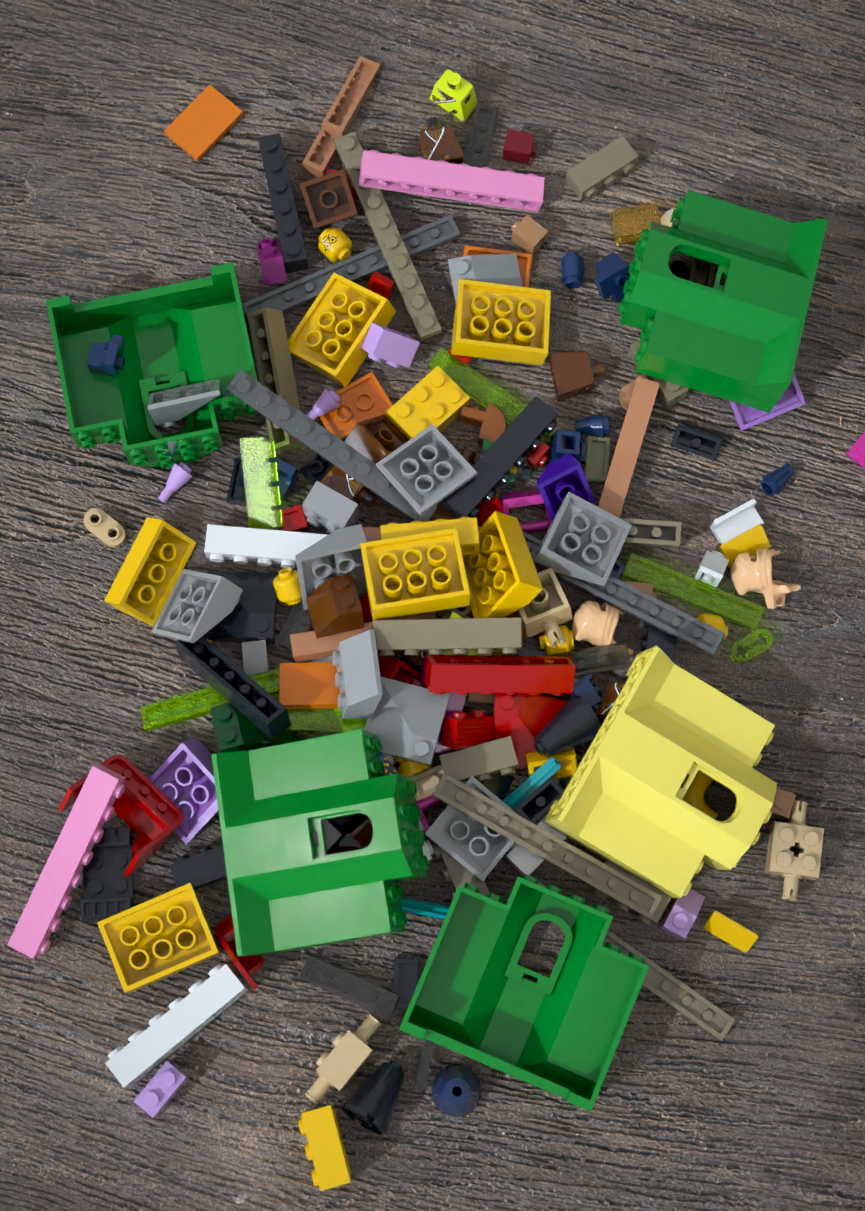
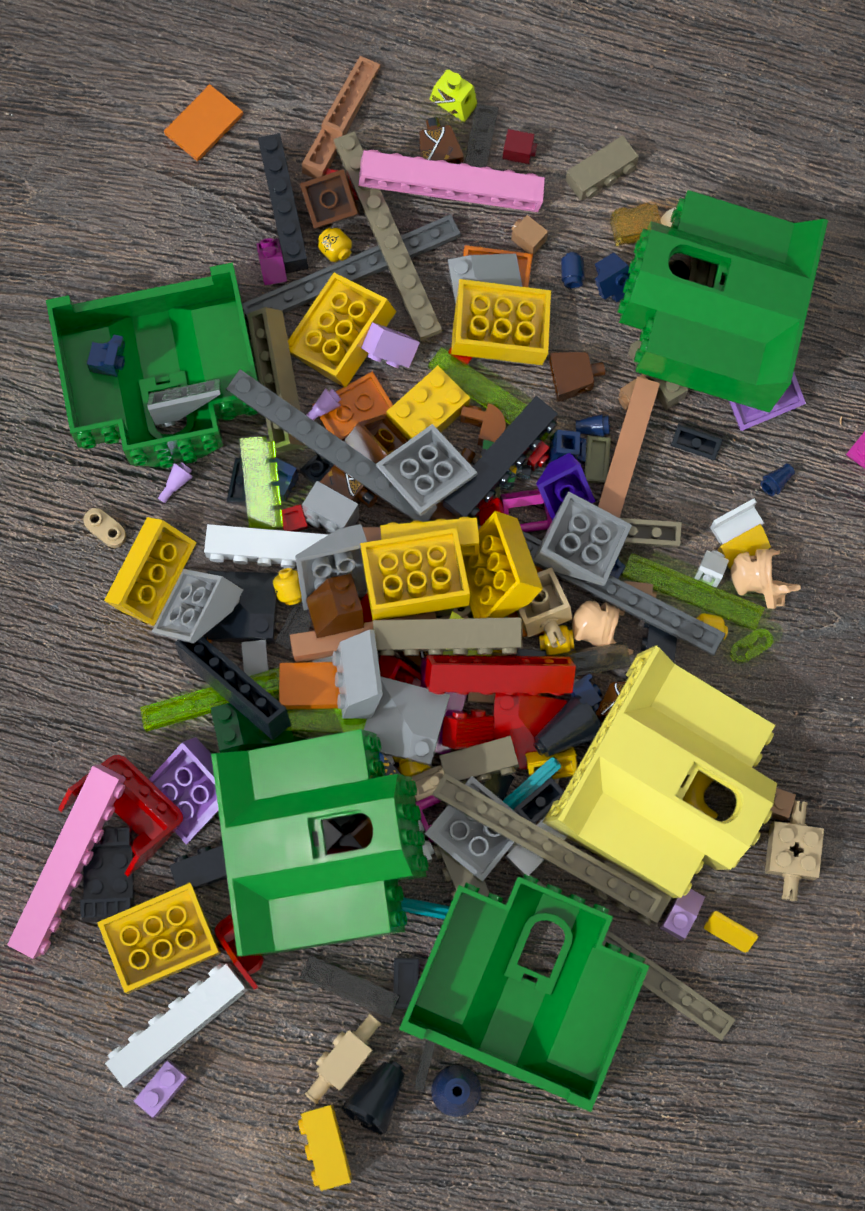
red plate [367,271,395,300] -> none

